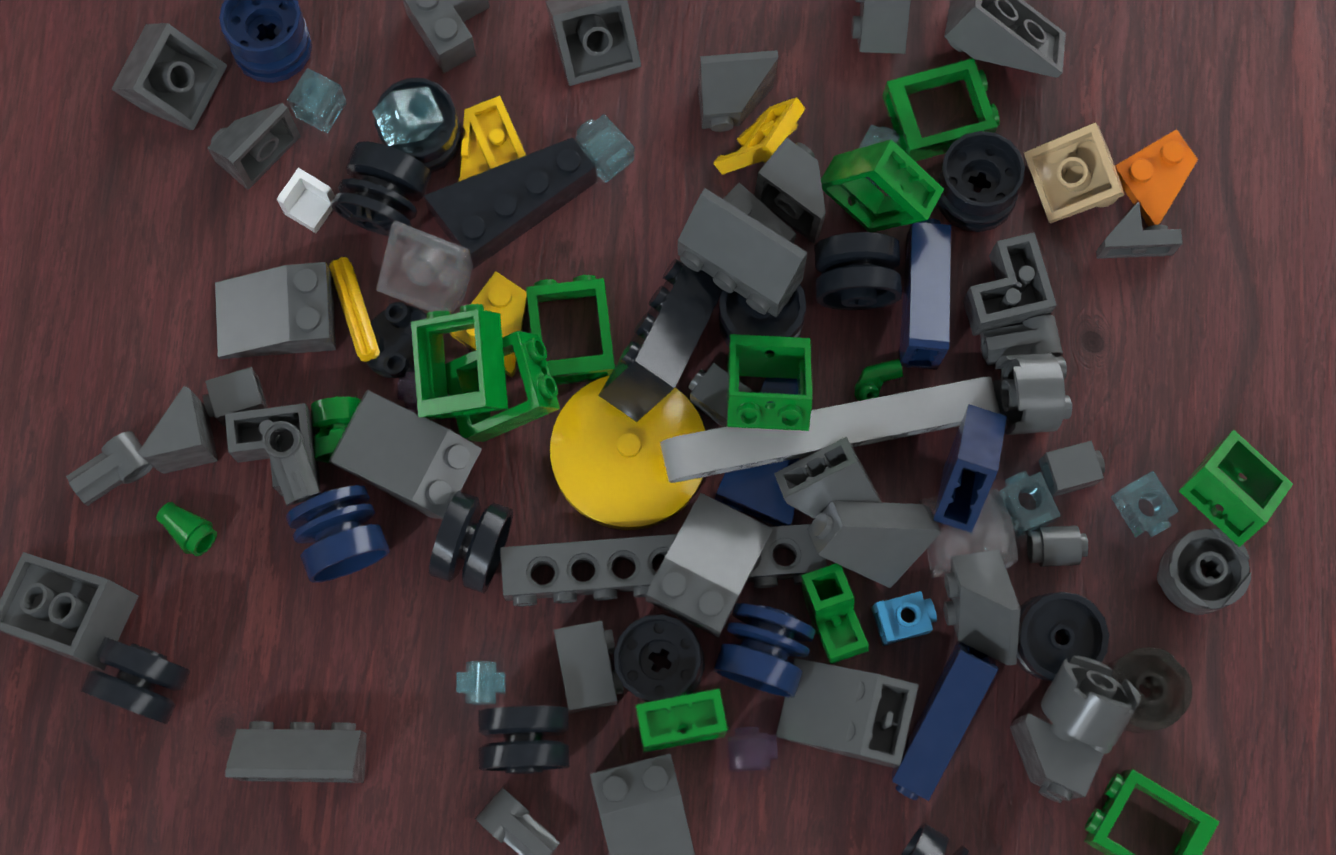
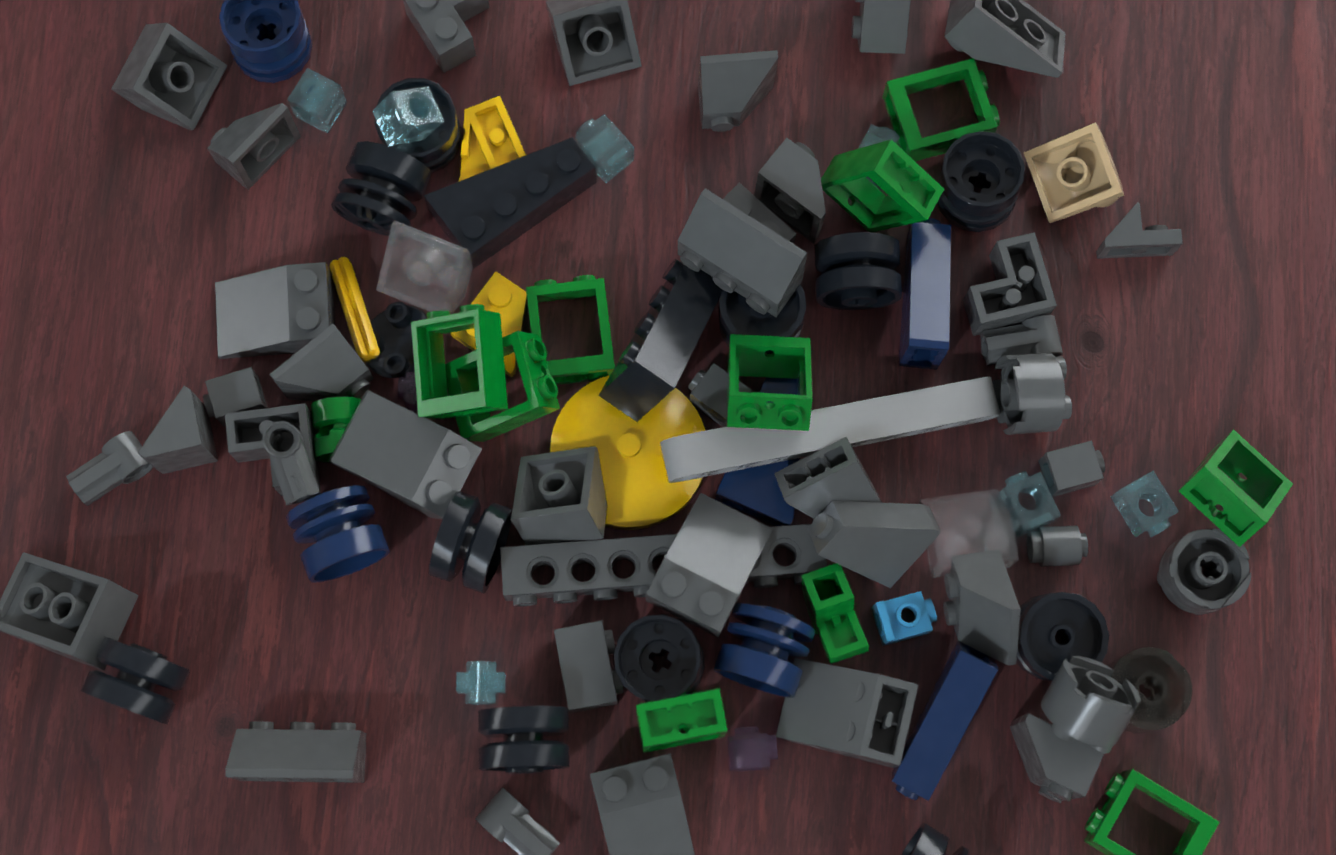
green cone [156,502,217,557] -> none
white panel [277,168,334,233] -> none
yellow wing [713,97,805,174] -> none
green arm [854,358,903,401] -> none
dark blue brick [933,404,1007,533] -> none
orange wing [1115,129,1198,226] -> none
none -> dark grey slope [269,323,374,401]
none -> dark grey slope [511,446,607,545]

